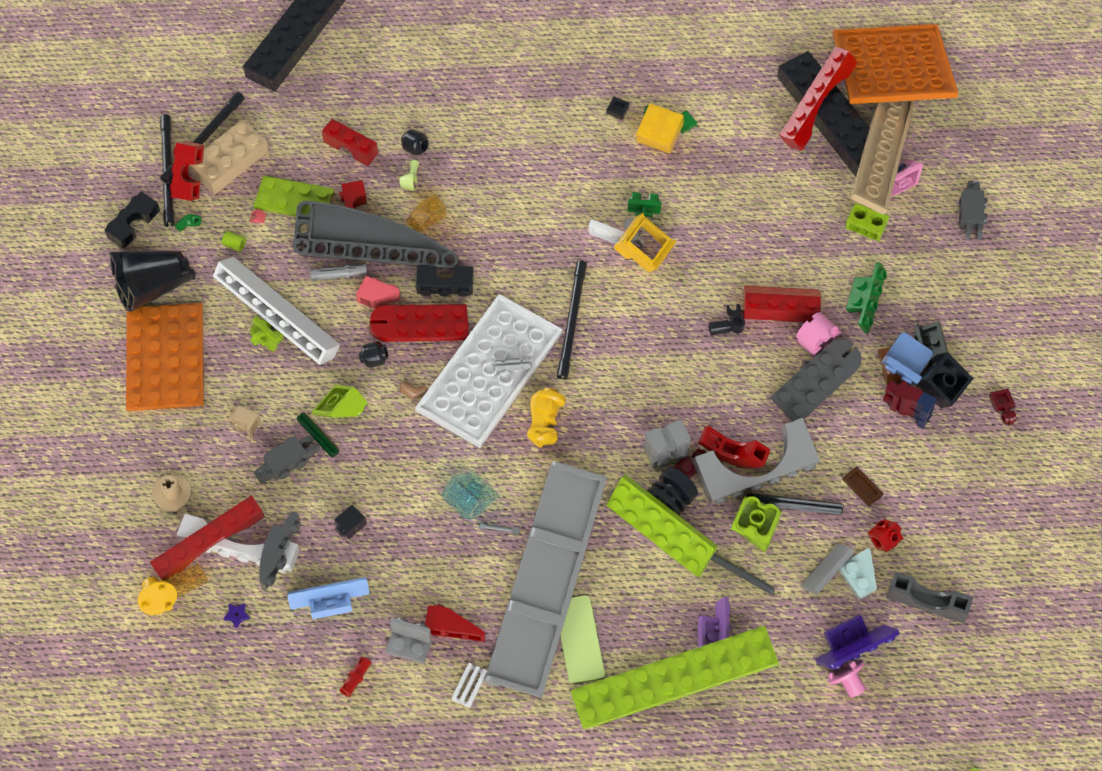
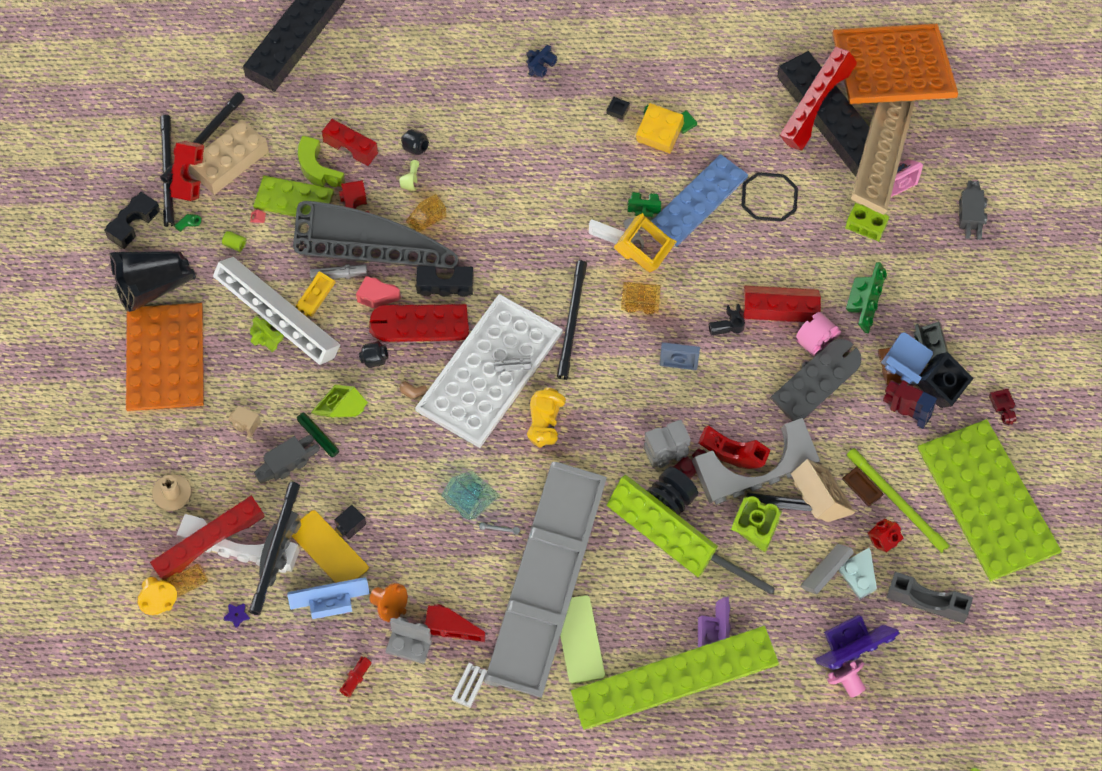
none -> black piece [249,482,300,615]
none -> yellow piece [292,510,369,583]
none -> yellow hinge [296,271,336,317]
none -> lime arch [298,135,345,187]
none -> orange piece [369,583,408,622]
none -> dark blue hips [526,44,557,78]
none -> clear yellow brick [621,282,661,315]
none -> medium blue plate [651,154,748,247]
none -> sand blue plate [659,342,700,370]
none -> black piece [741,172,798,222]
none -> tan slope [791,459,855,522]
none -> lime piece [846,448,950,553]
none -> lime plate [917,419,1061,582]

